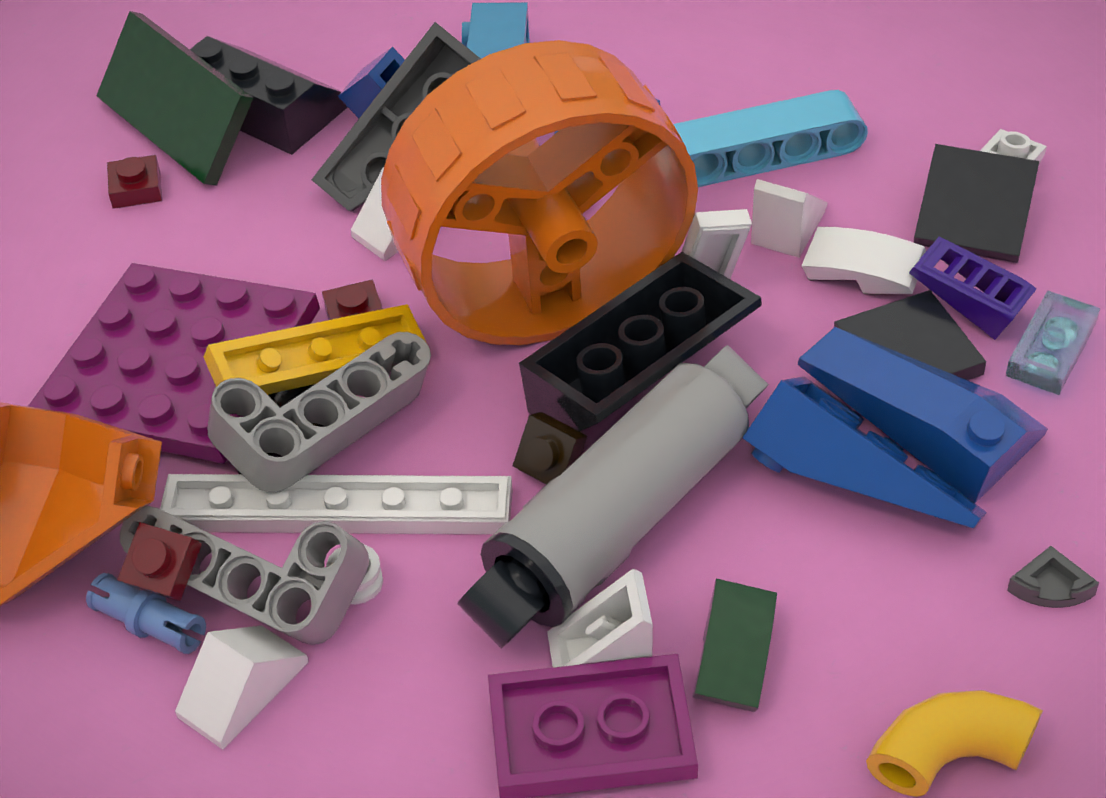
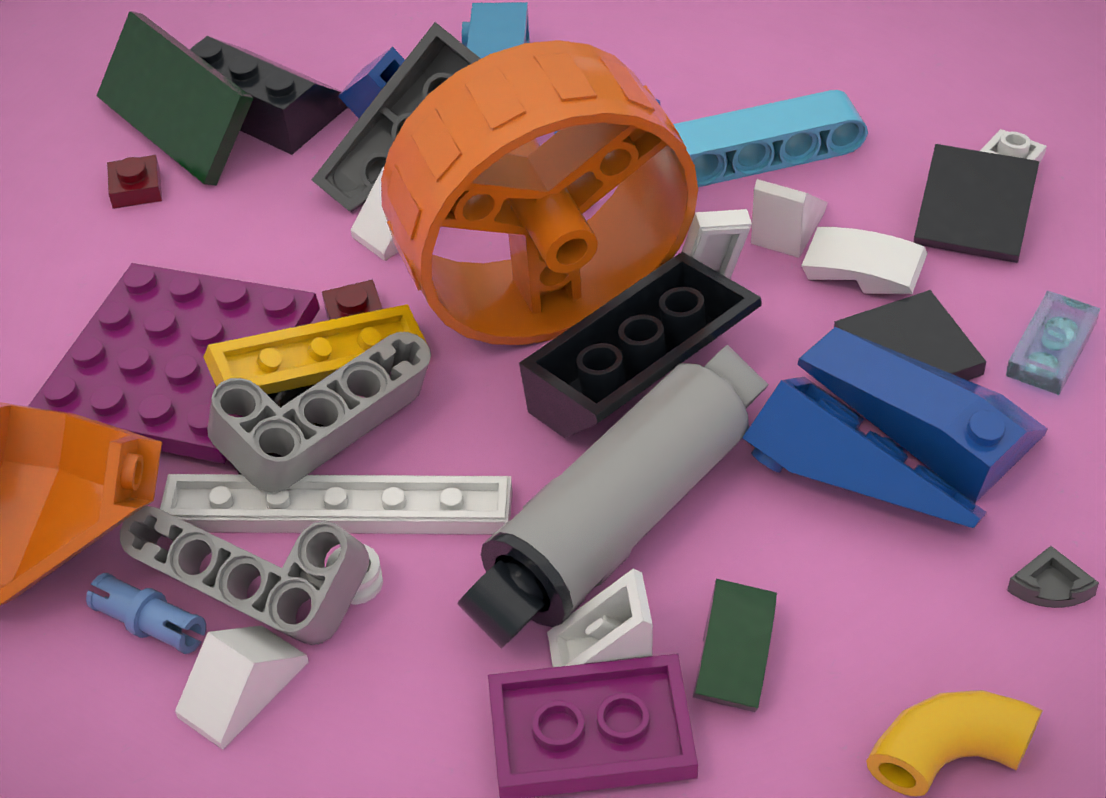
dark red plate [117,522,203,602] -> none
dark brown plate [512,412,588,485] -> none
dark purple slope [909,236,1037,340] -> none

